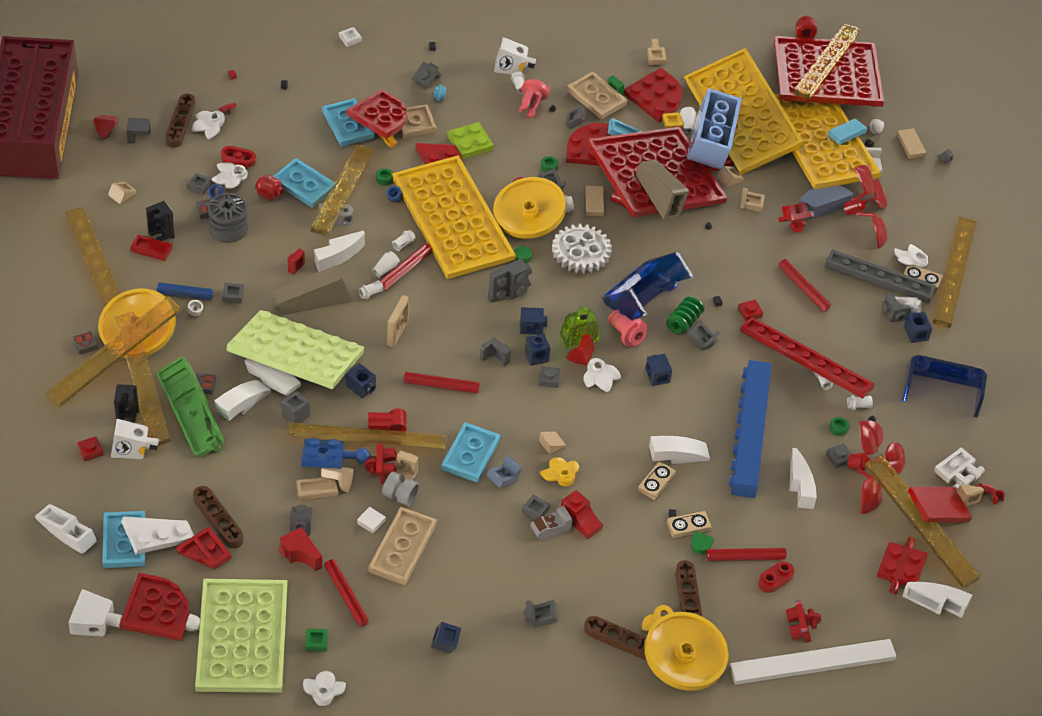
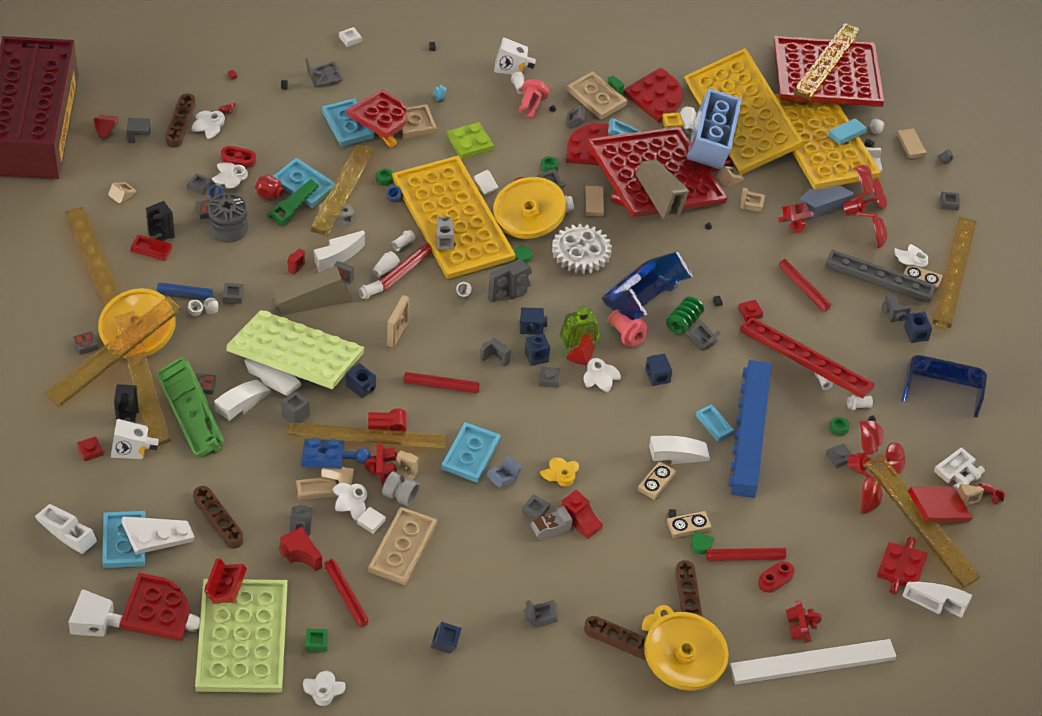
red wing [176,526,232,570] -> none
dark grey bracket [412,61,441,89] -> none
red wing [415,143,462,164] -> none
tan slope [539,432,566,454] -> none
tan plate [647,39,667,65] -> none
white slope [790,448,817,509] -> none
red head [795,16,817,38] -> none
white cone [895,297,922,314] -> none
none -> white hinge [203,298,219,314]
none -> red bracket [204,558,247,604]
none -> green piece [267,179,319,226]
none -> flat silver piece [305,58,343,87]
none -> white plate [332,483,367,521]
none -> dark grey tile [334,261,354,284]
none -> light grey leg [436,217,454,250]
none -> white hinge [456,281,472,297]
none -> white slope [473,170,498,196]
none -> medium azure tile [695,404,734,442]
none -> dark grey tile [940,192,960,210]

